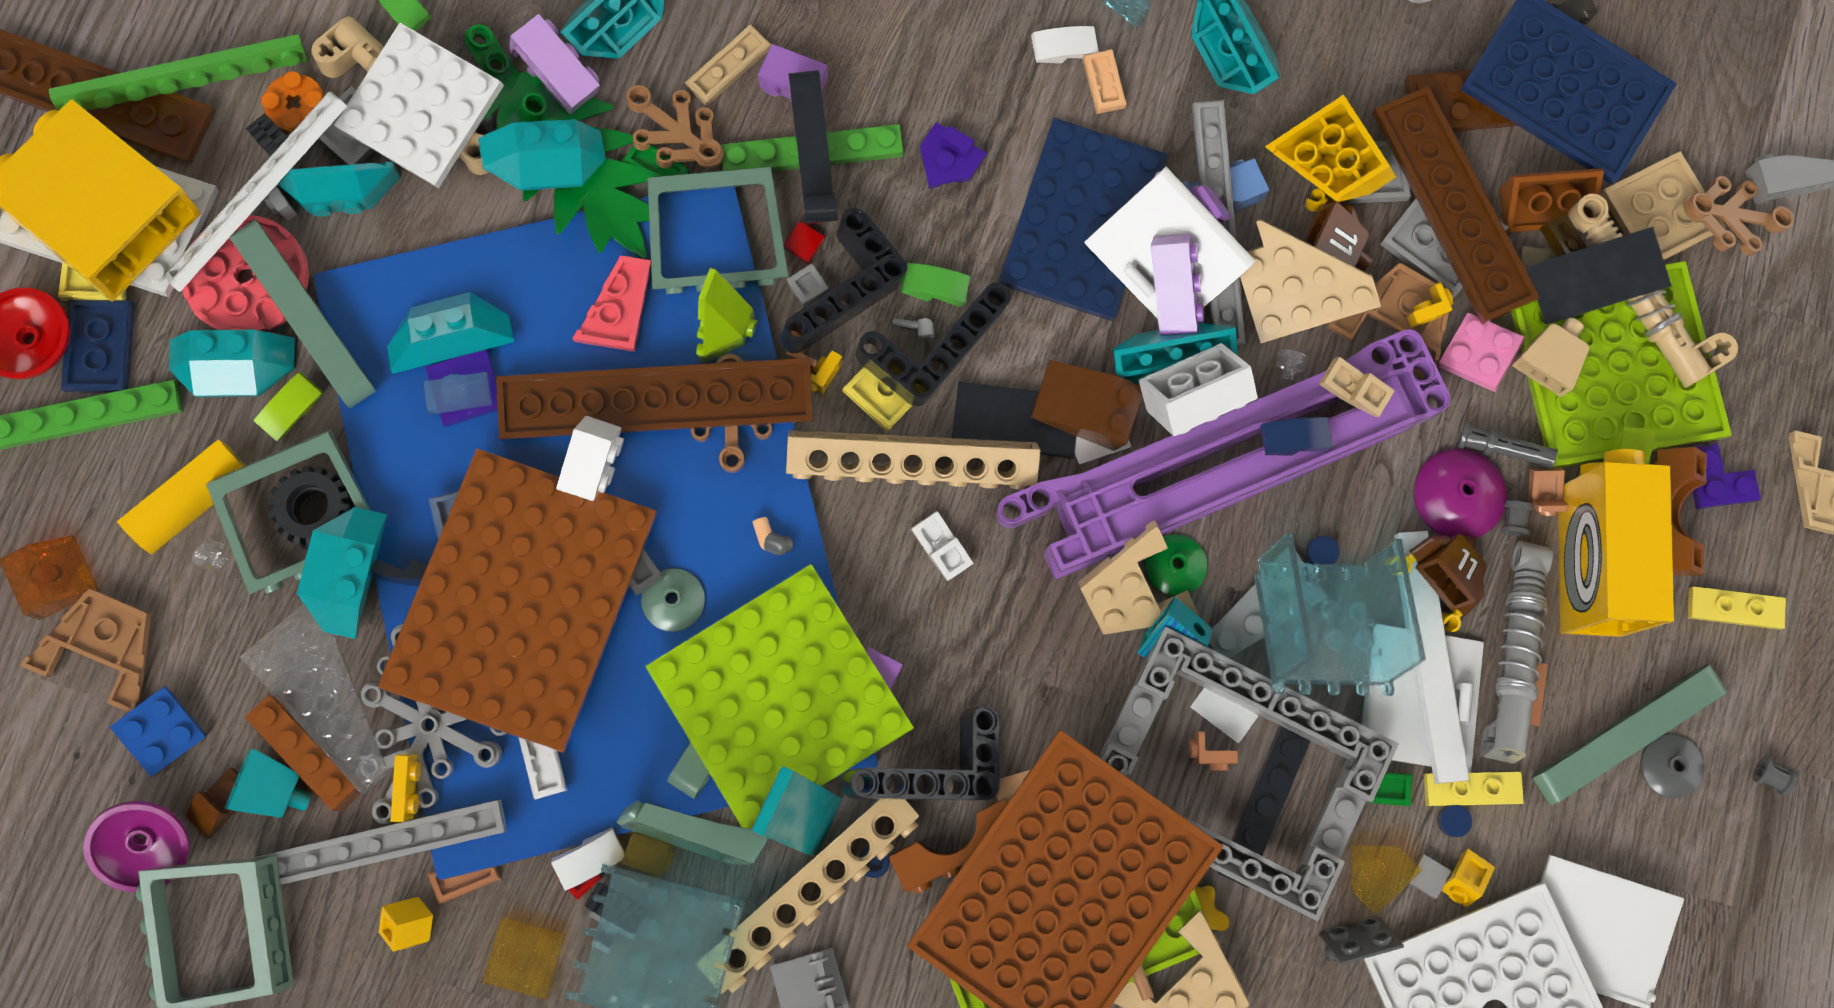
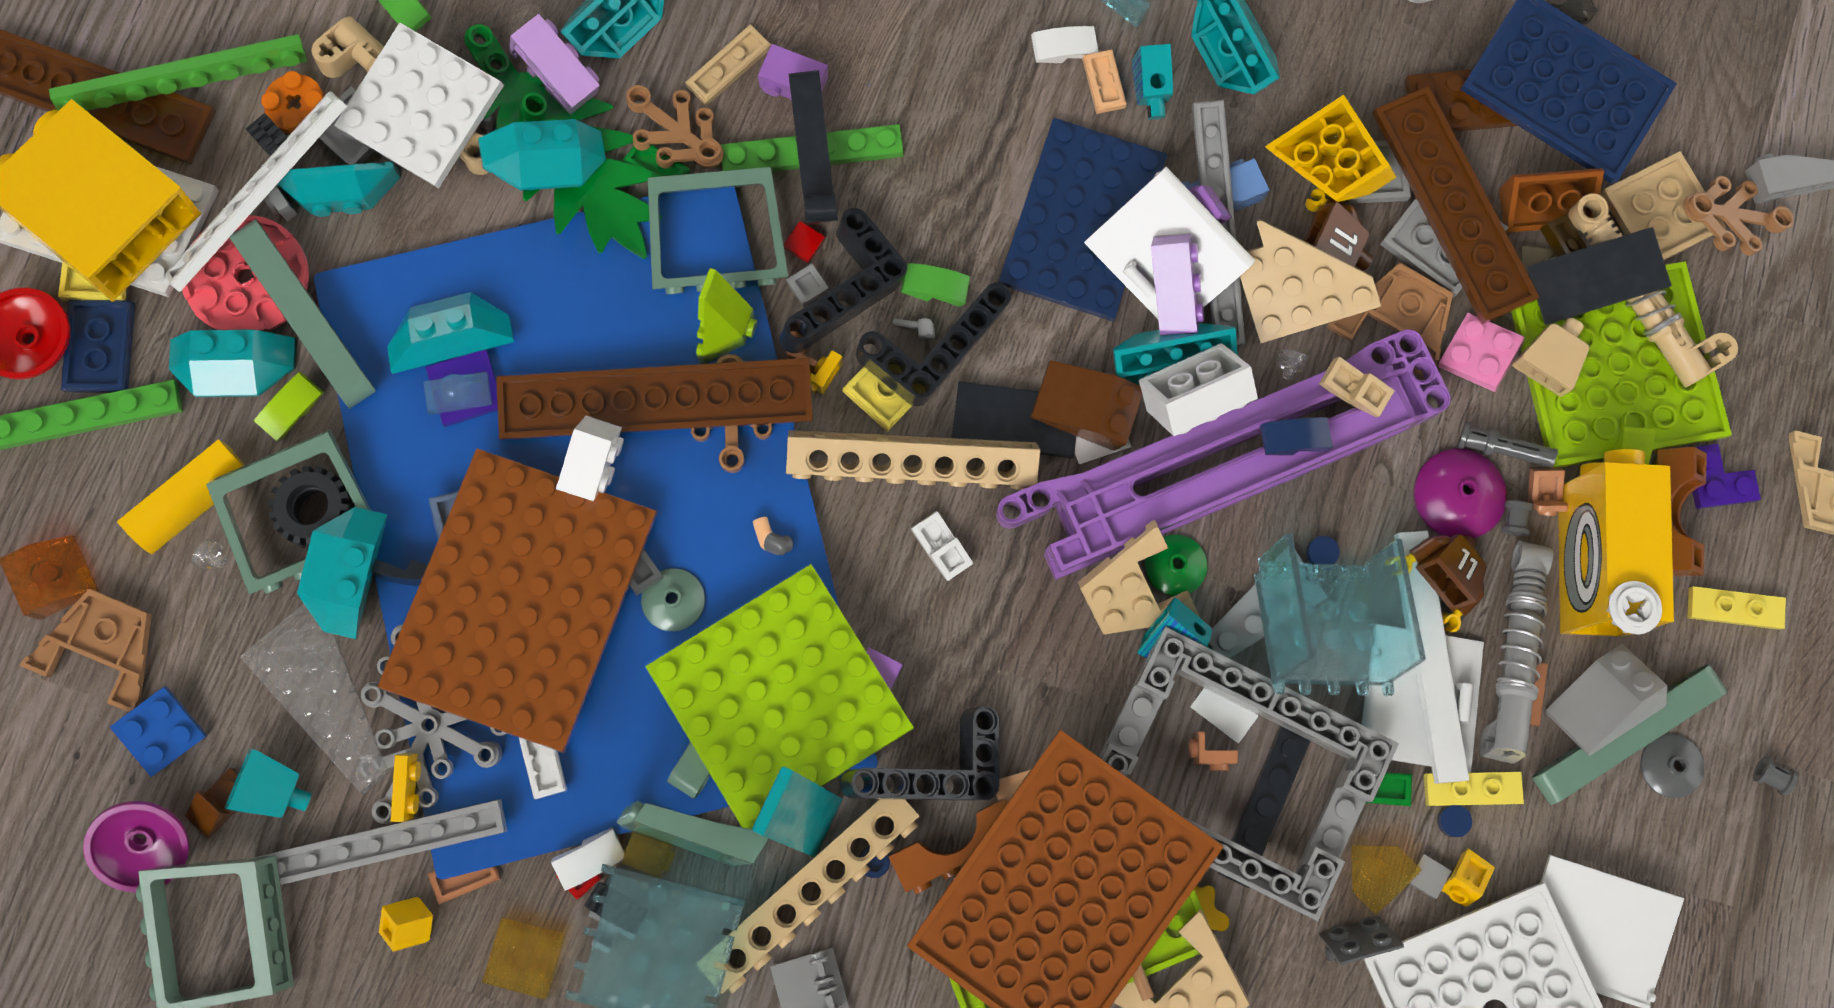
dark orange arch [244,695,367,812] -> none
coral wing [572,256,652,352] -> none
dark purple plate [920,122,987,189] -> none
yellow bracket [1407,282,1453,328] -> none
none -> teal torso [1132,44,1173,120]
none -> light grey slope [1546,644,1667,756]
none -> white gear [1606,581,1662,635]

